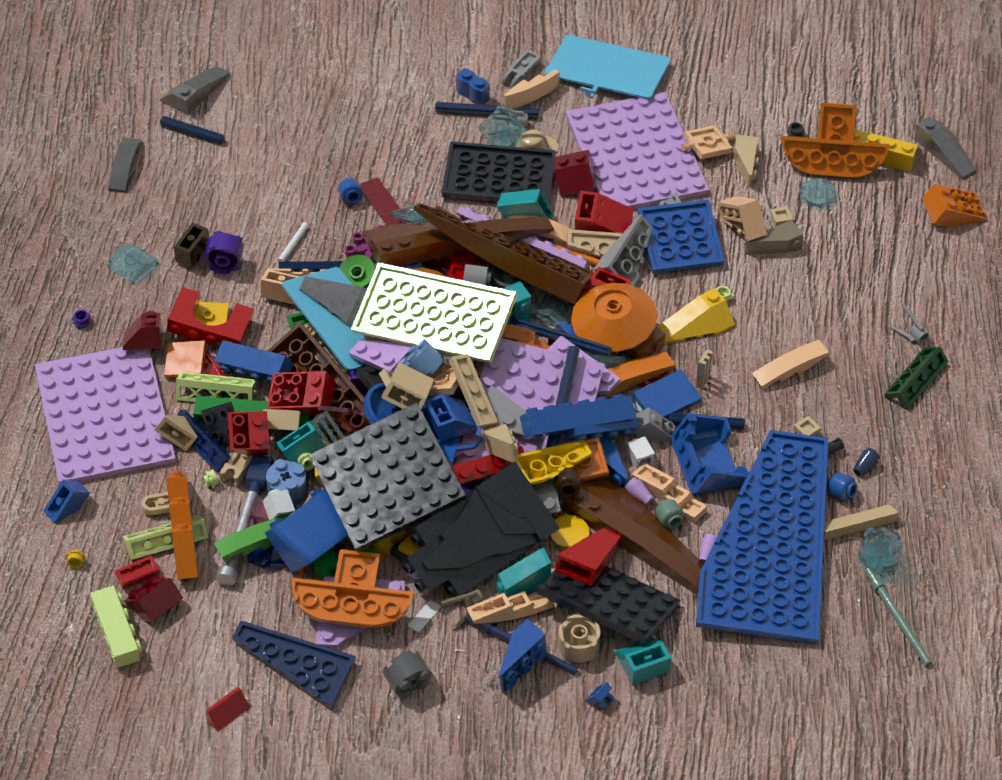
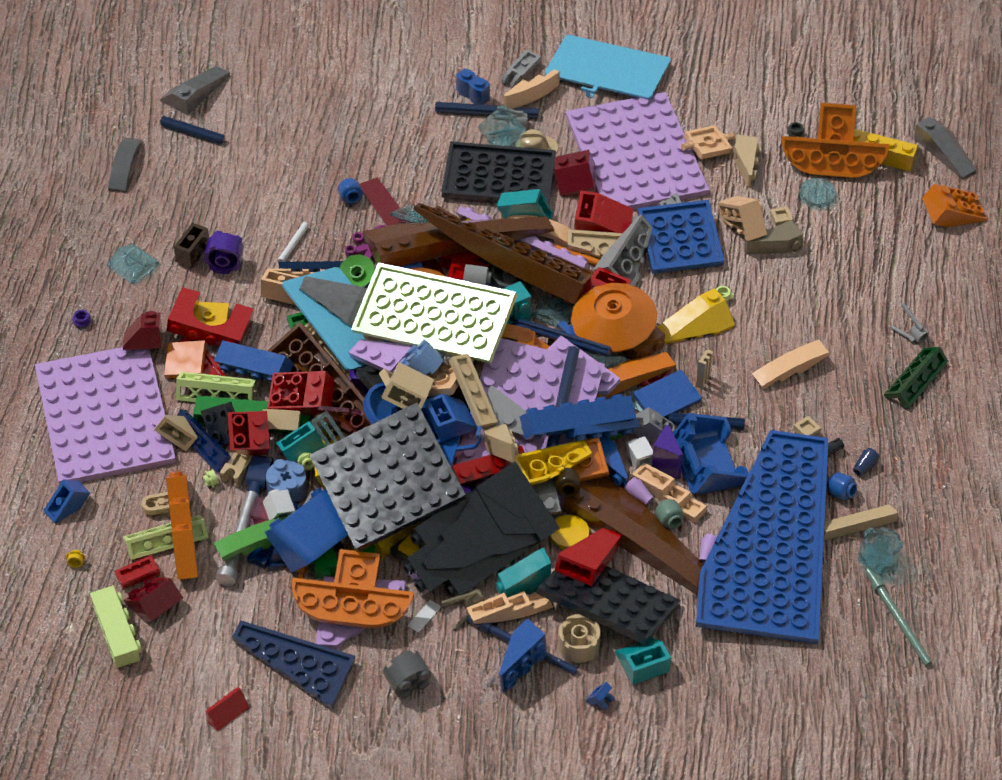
none -> slope [652,425,683,479]

